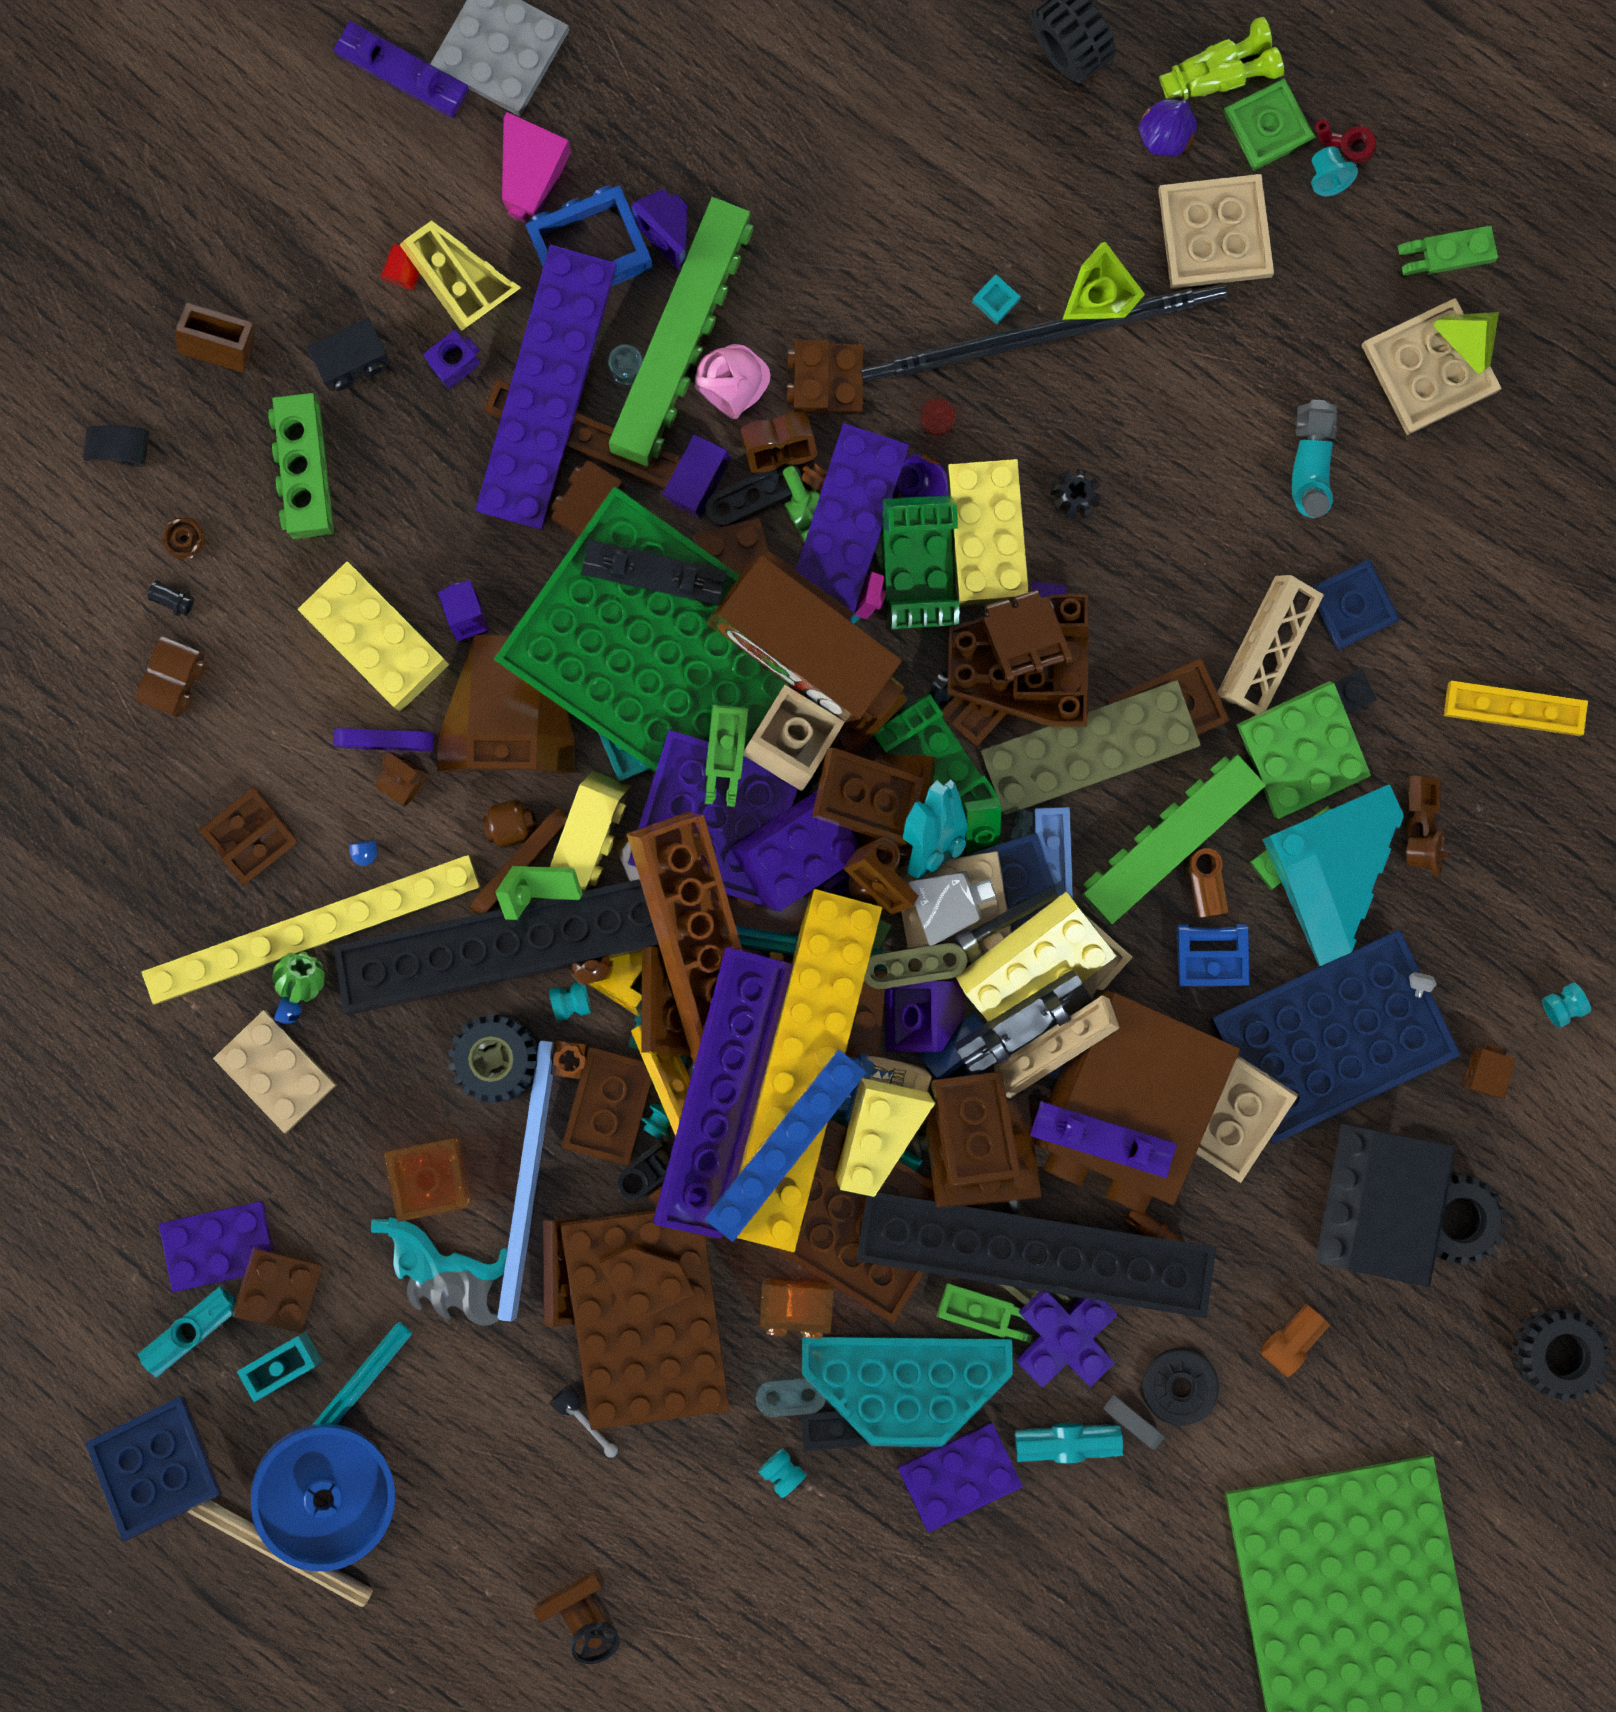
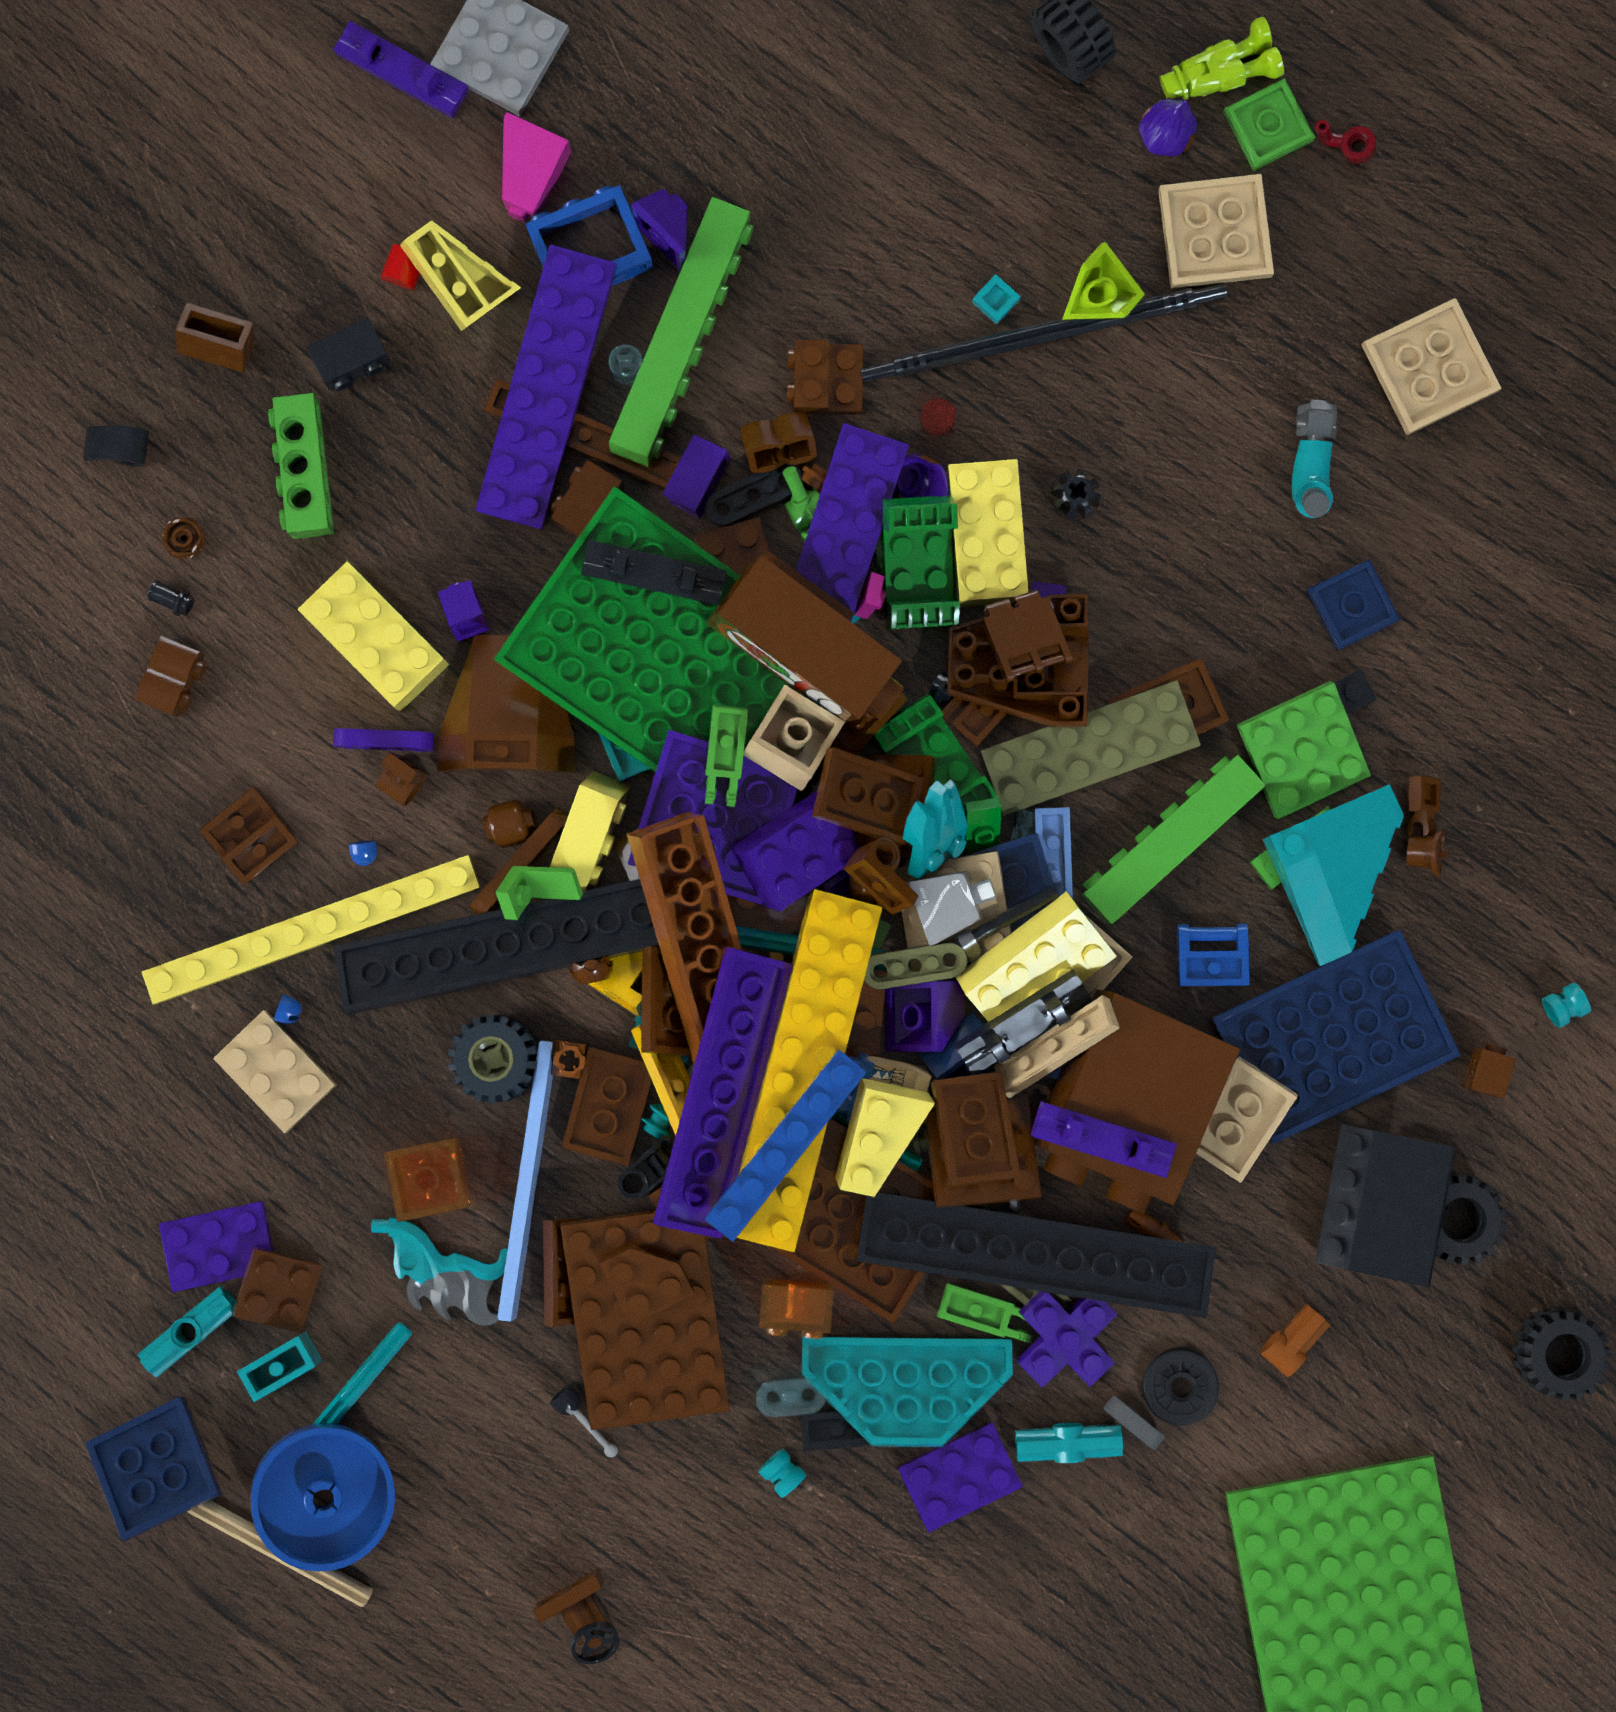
bright green piece [272,951,325,1003] -> none
dark purple brick [423,330,480,389] -> none
teal wheel [549,982,591,1022] -> none
bright pink helmet [694,344,771,419] -> none
dark orange piece [1185,848,1228,918] -> none
tan fence [1217,575,1324,715] -> none
teal piece [1311,146,1358,197] -> none
bright green hinge [1398,226,1498,276] -> none
light grey rock [1409,972,1437,998] -> none
lime slope [1432,312,1499,375] -> none
yellow plate [1444,681,1588,736] -> none

